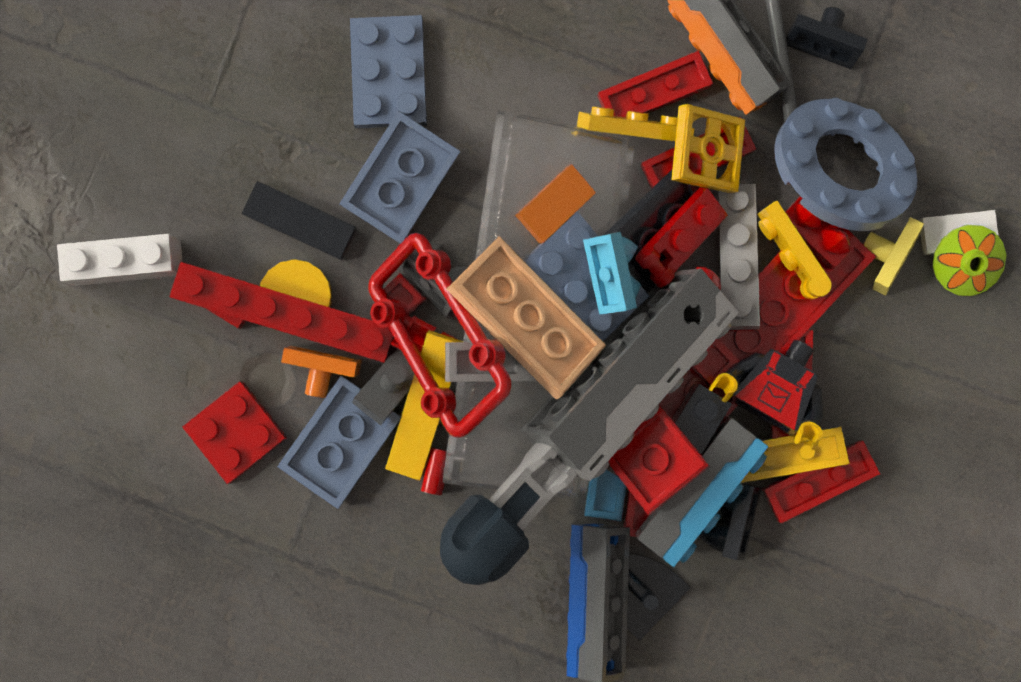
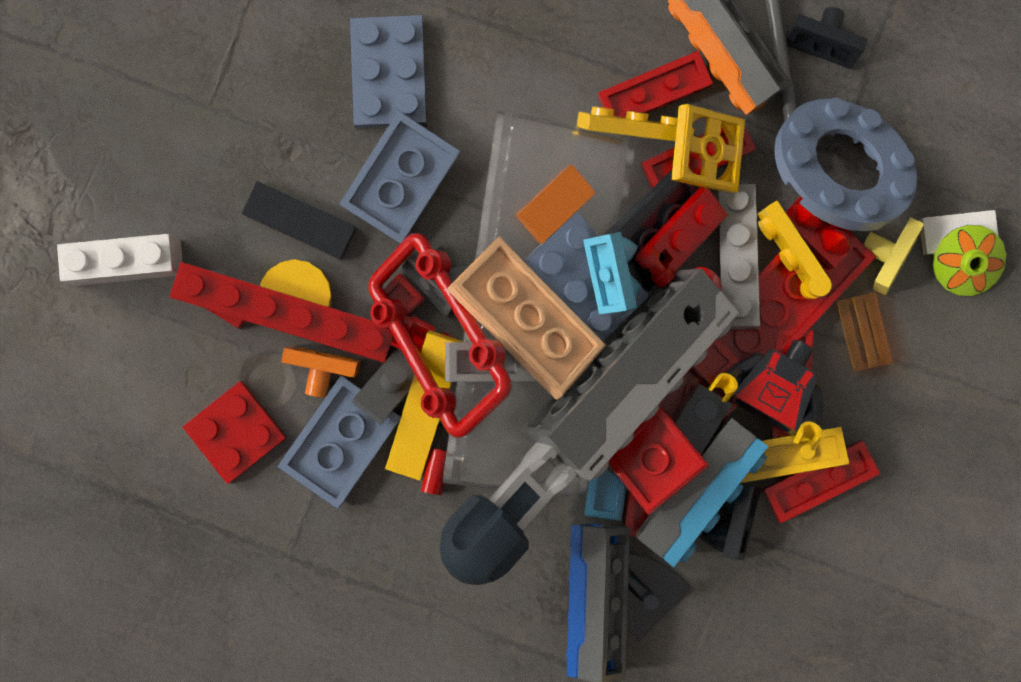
none -> clear orange tile [837,292,893,372]

